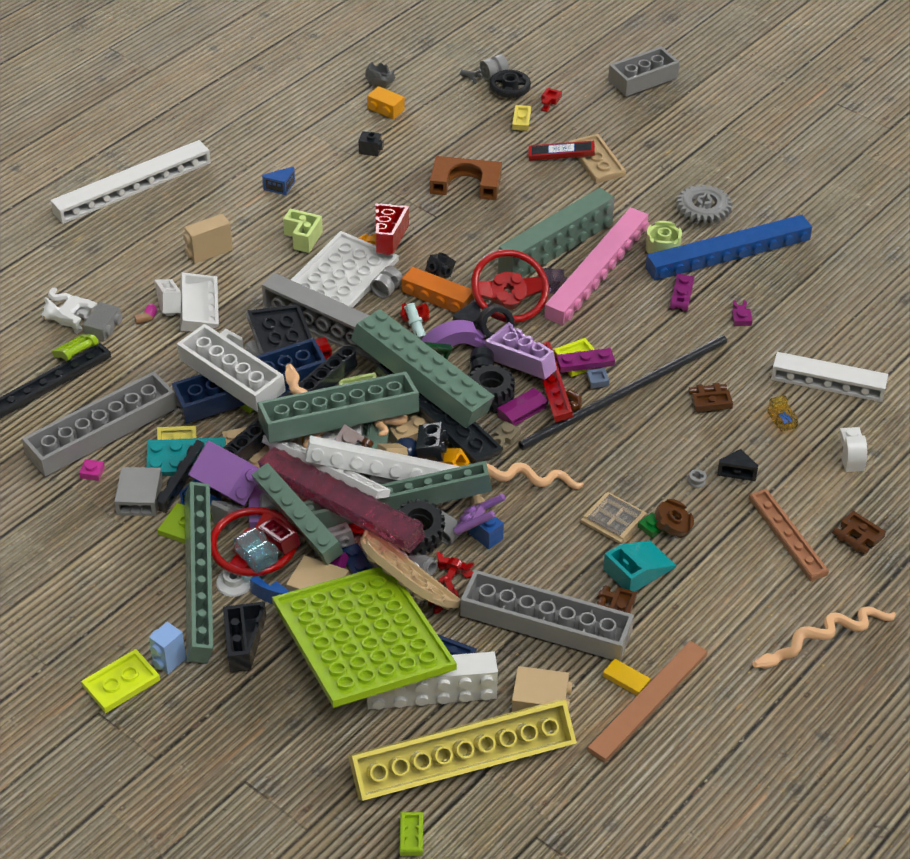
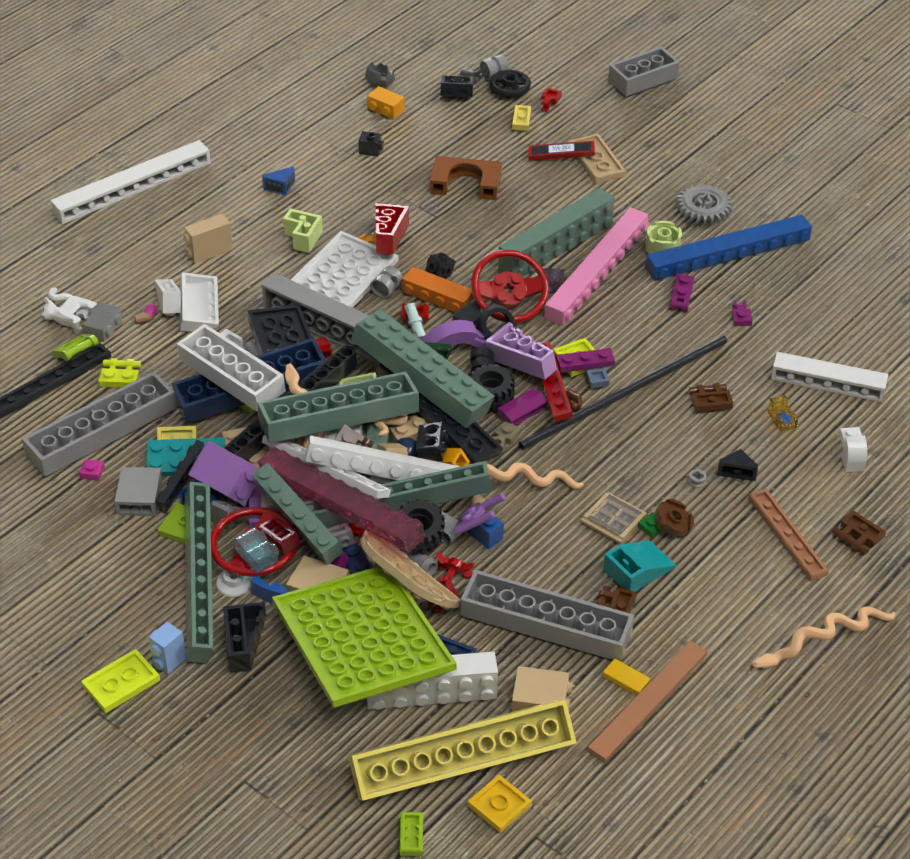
none -> neon yellow plate [99,358,141,388]
none -> black plate [440,75,474,99]
none -> yellow plate [468,774,532,833]

